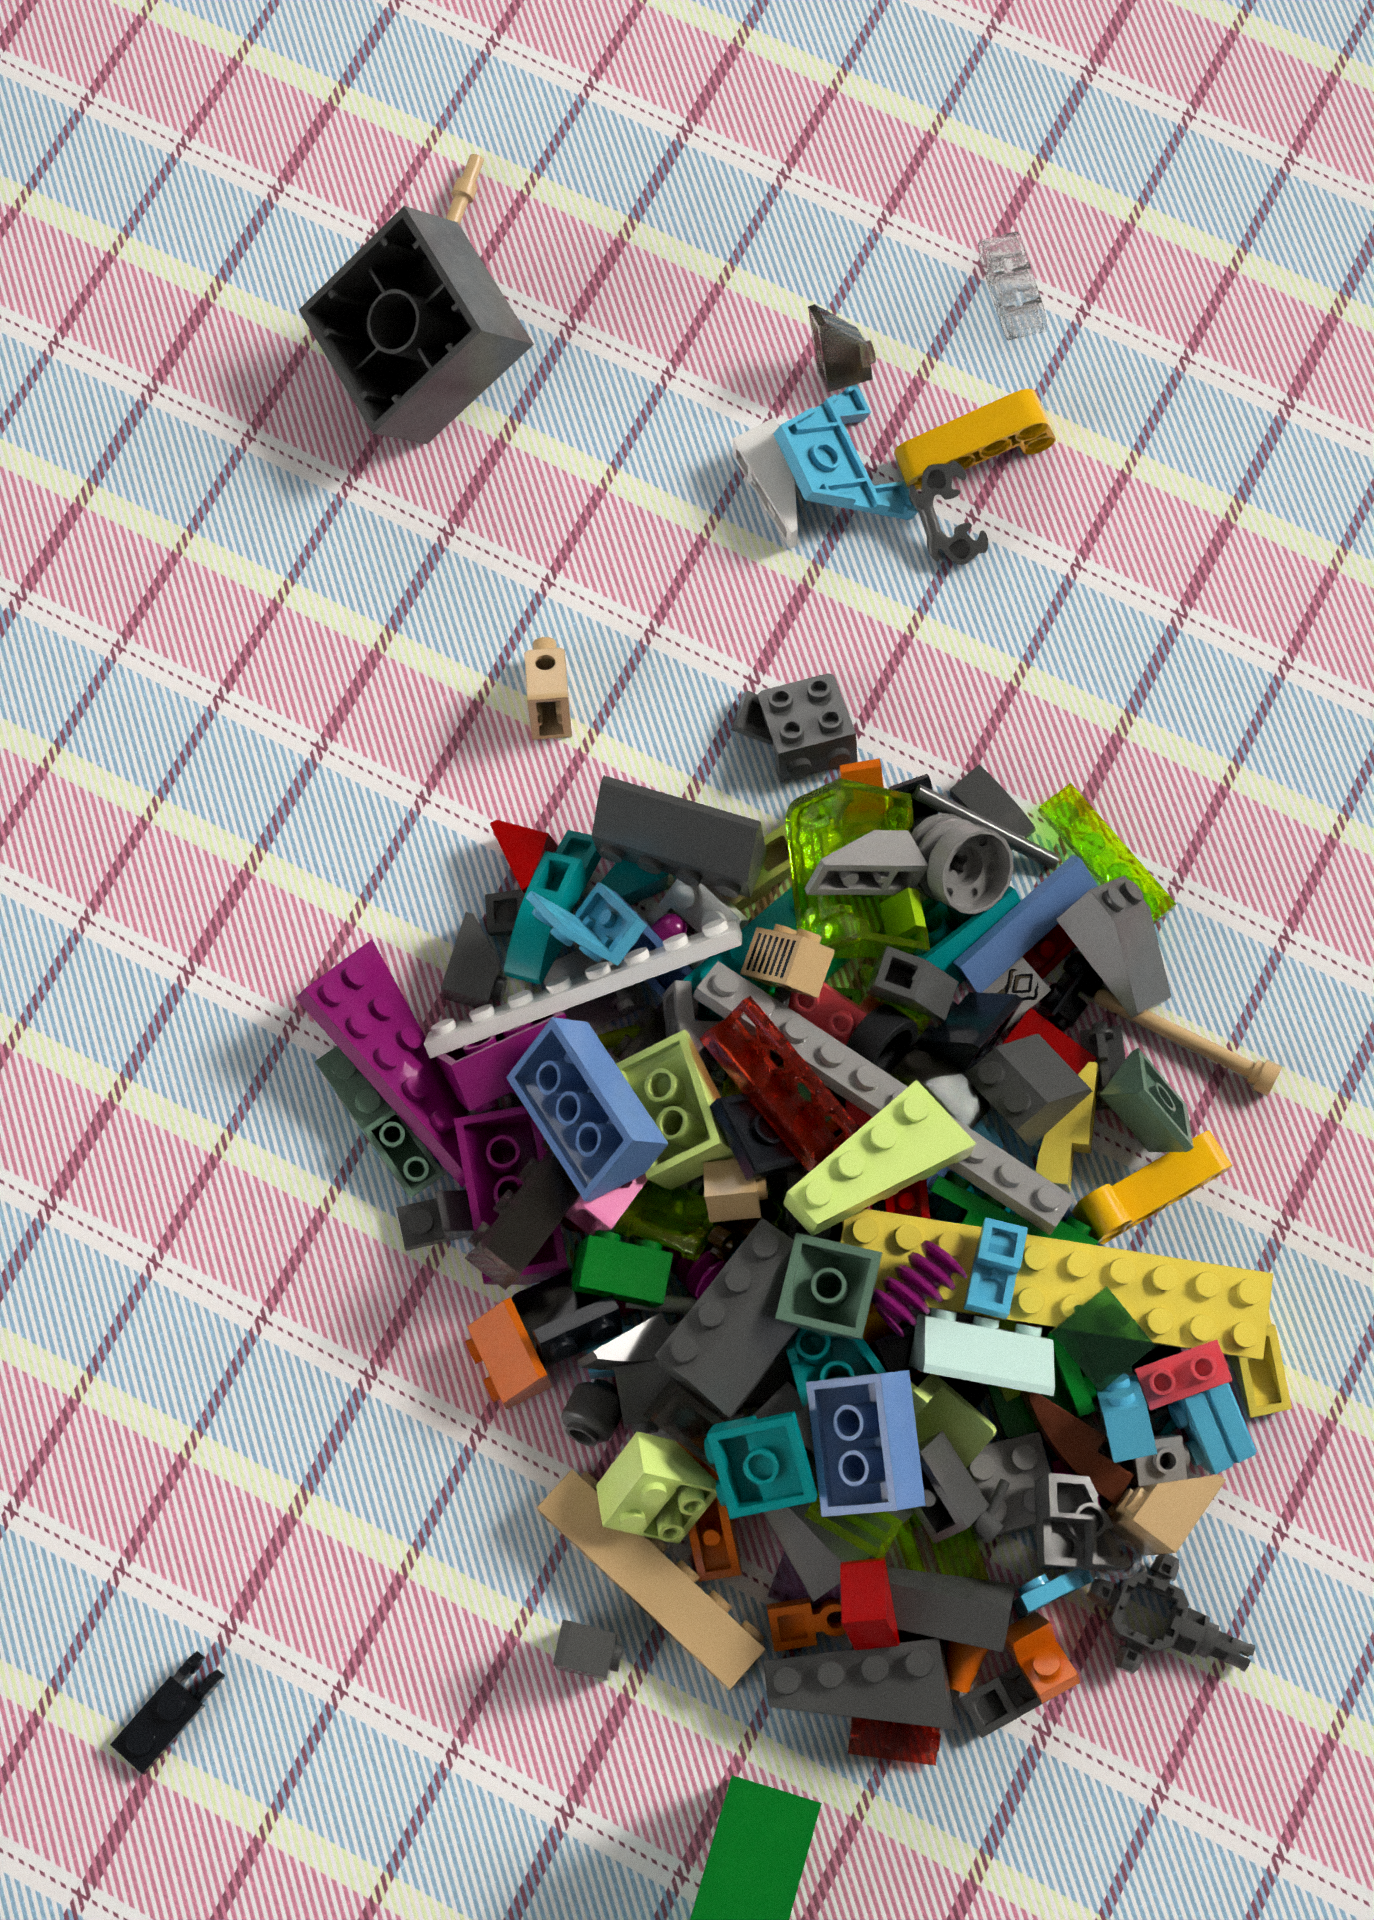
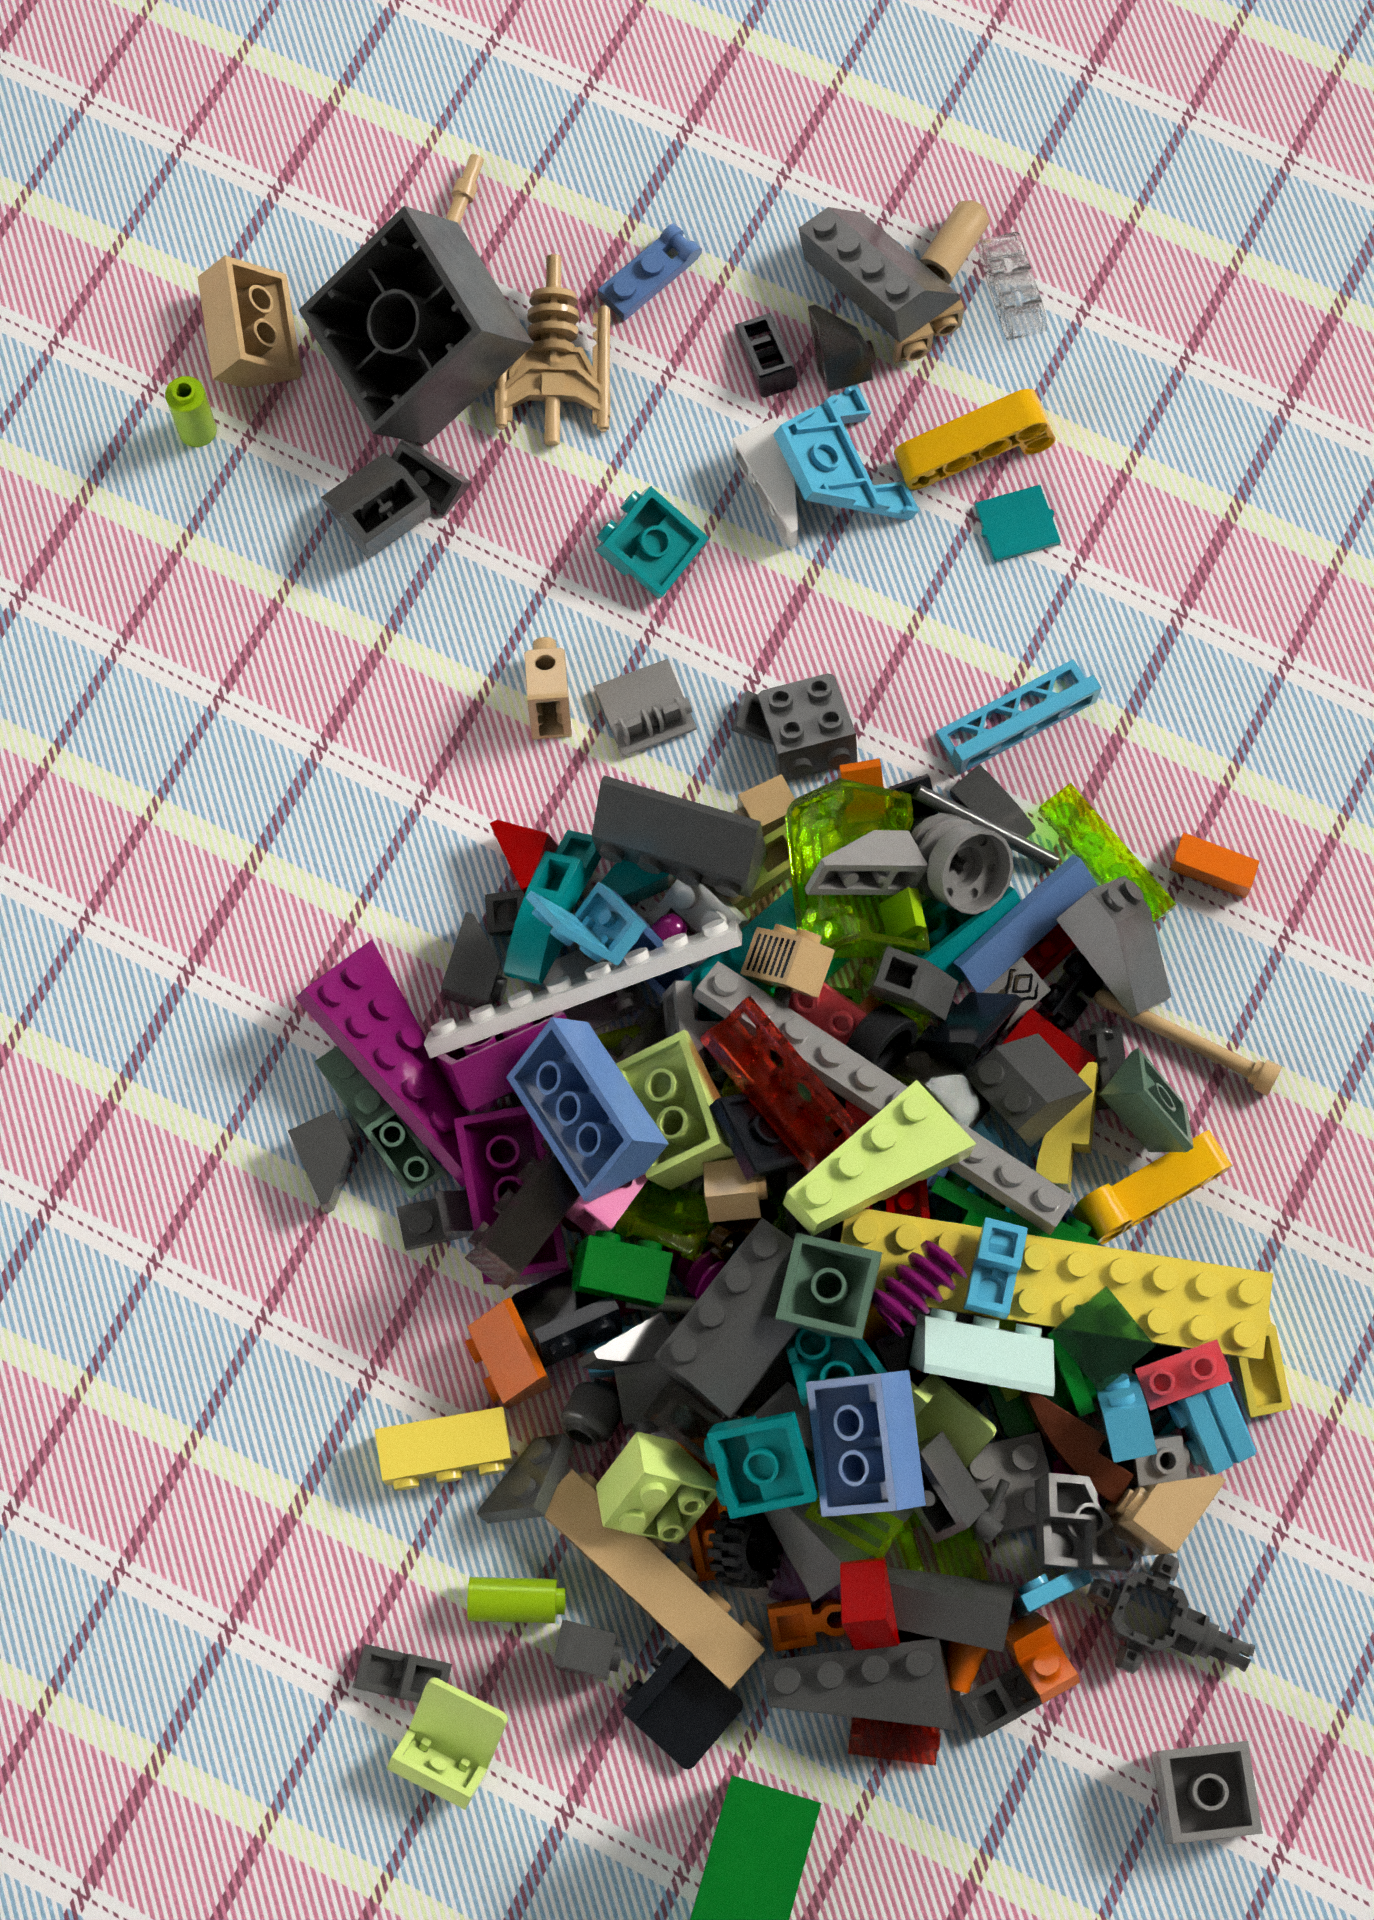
black hinge [110,1651,225,1775] -> none
dark grey helmet [909,460,988,565] -> none
none -> lime brick [165,376,217,447]
none -> tan slope [197,255,302,388]
none -> dark grey slope [288,1110,357,1214]
none -> dark grey slope [321,453,431,559]
none -> dark grey slope [352,1644,452,1703]
none -> light yellow brick [375,1407,513,1491]
none -> yellowish green bracket [386,1678,508,1810]
none -> dark grey slope [391,440,472,516]
none -> lime brick [467,1577,566,1623]
none -> dark grey wing [477,1433,575,1524]
none -> tan bar [494,254,610,446]
none -> light grey hinge [593,659,697,757]
none -> teal plate [595,486,709,599]
none -> medium blue plate [598,223,702,321]
none -> black bracket [621,1642,743,1770]
none -> black tyre [707,1510,783,1589]
none -> tan brick [734,774,800,837]
none -> black slope [735,313,797,398]
none -> dark grey slope [798,207,960,343]
none -> tan slope [892,299,964,363]
none -> tan brick [920,200,990,285]
none -> medium azure fence [935,659,1102,775]
none -> teal piece [975,485,1061,563]
none -> light grey brick [1152,1741,1263,1844]
none -> orange slope [1169,832,1260,899]

